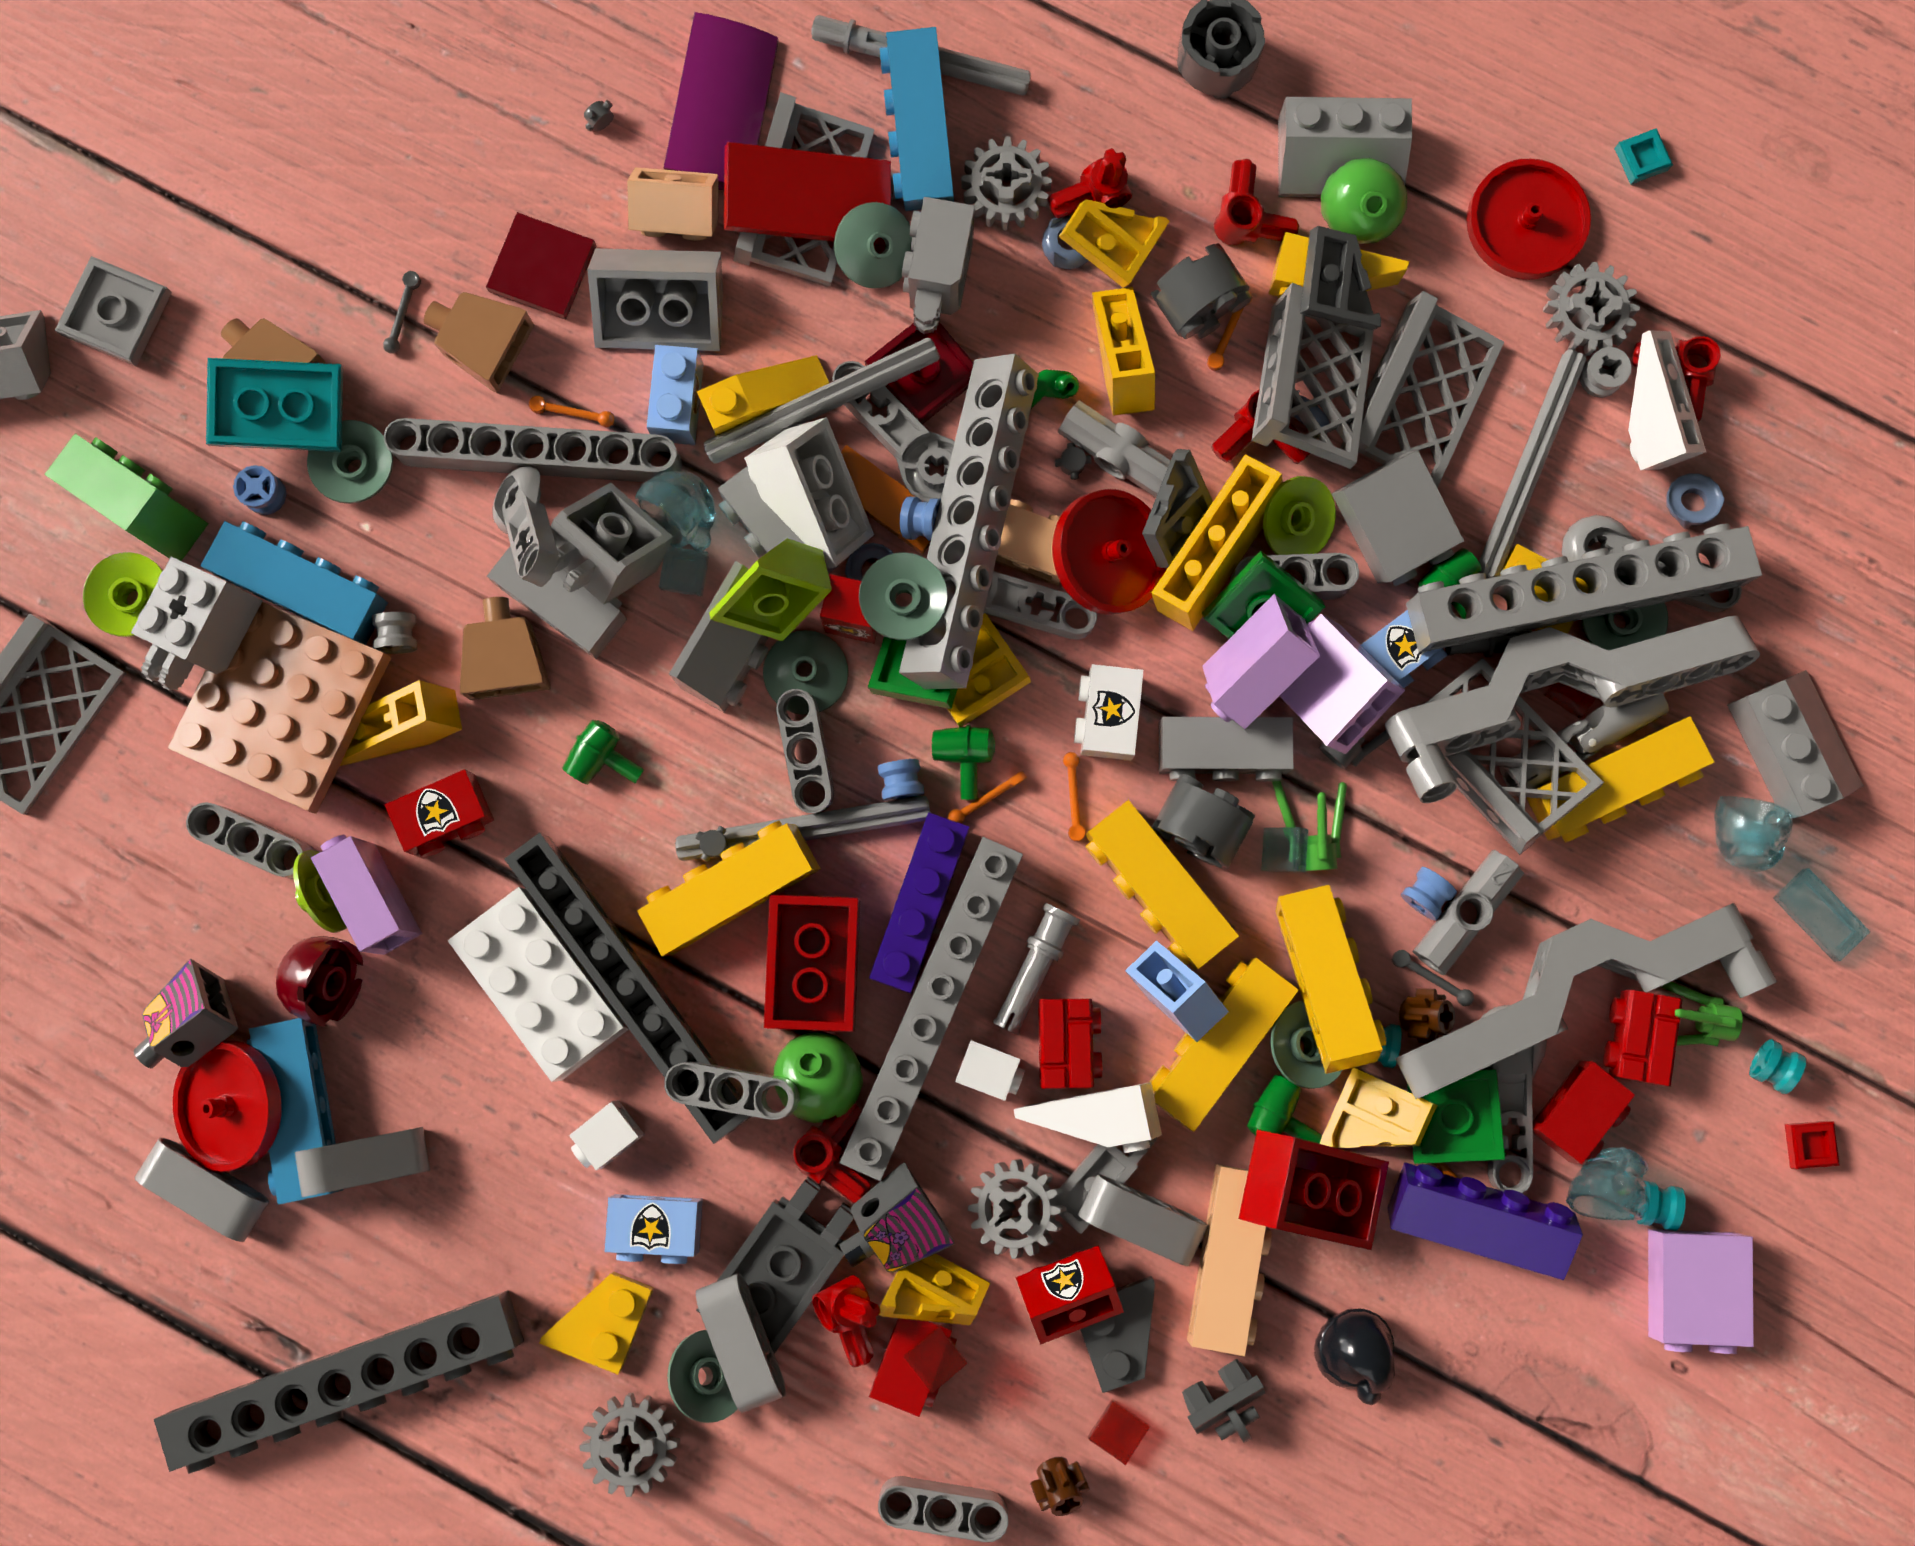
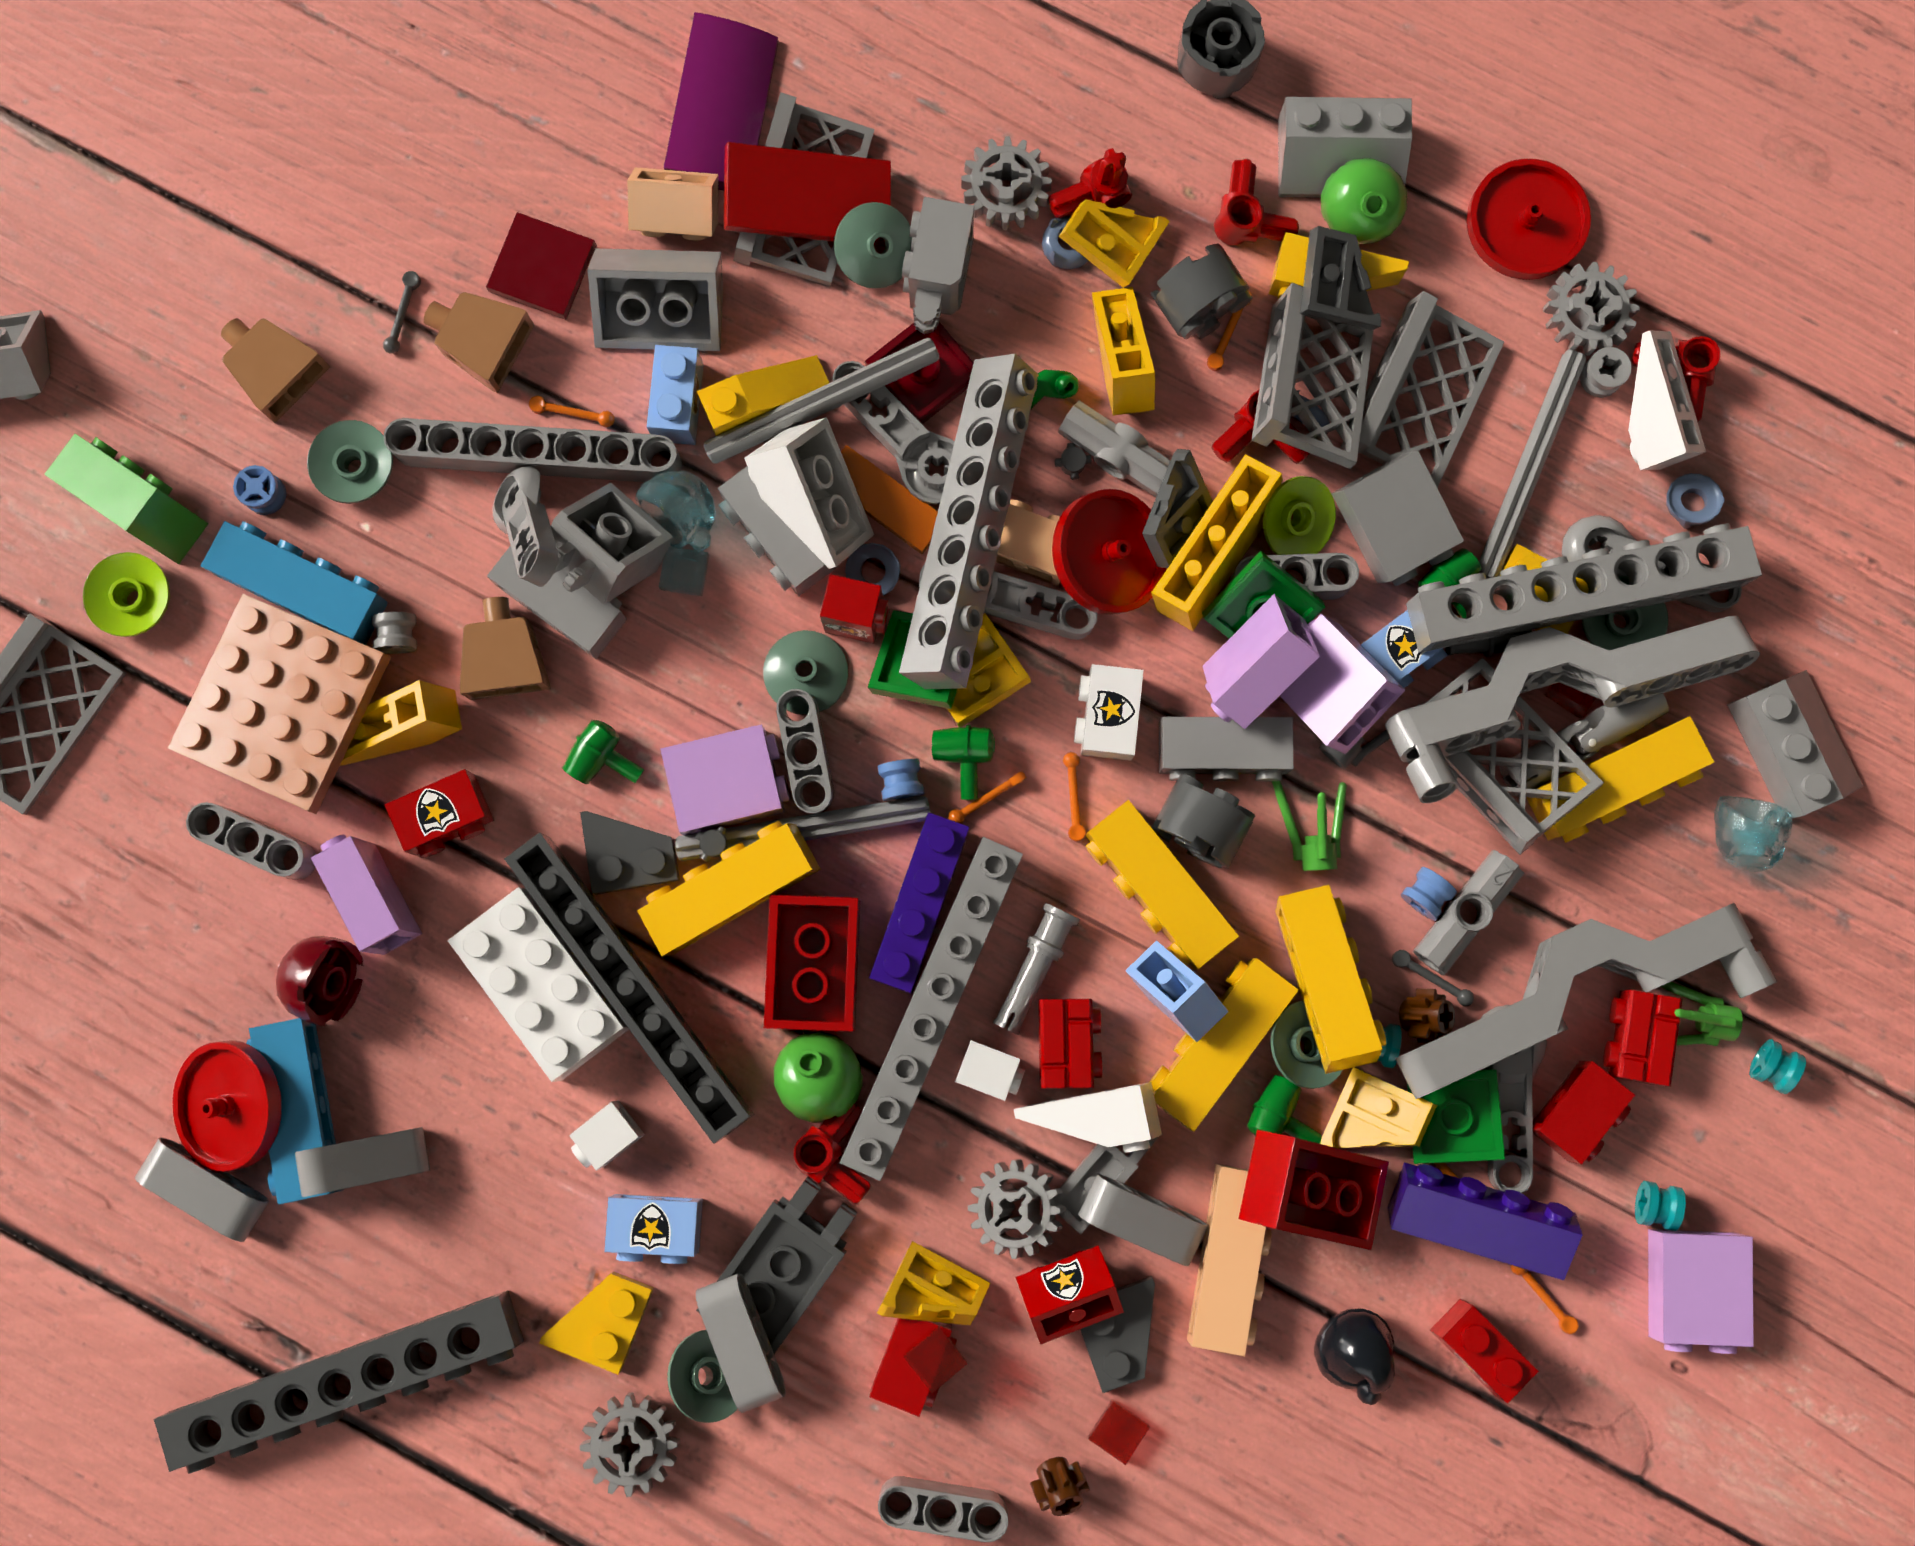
light grey plate [55,256,172,366] -> none
light grey hinge [131,557,263,690] -> none
dark grey torso [133,959,239,1068] -> none
teal tile [206,358,343,452] -> none
lime dish [293,850,347,933] -> none
dark grey piece [584,100,614,131] -> none
light grey beam [664,1062,800,1120] -> none
light grey slope [669,561,769,713] -> none
lime slope [709,538,832,641] -> none
light grey axle [811,15,1031,95] -> none
red axle [812,1275,881,1367] -> none
dark grey torso [839,1162,955,1273] -> none
sand green dish [859,552,947,640] -> none
dark azure brick [879,27,954,211] -> none
medium blue wheel [900,496,941,541] -> none
dark grey hips [1182,1359,1266,1443] -> none
clear light blue tile [1261,827,1308,872] -> none
clear light blue piece [1566,1147,1649,1221] -> none
teal tile [1614,128,1673,185] -> none
clear light blue tile [1773,868,1870,962] -> none
red tile [1785,1121,1840,1169] -> none
none -> dark grey wing [580,811,680,895]
none -> lavender brick [660,724,790,836]
none -> red brick [1430,1299,1539,1404]
none -> orange hinge [1510,1265,1579,1334]

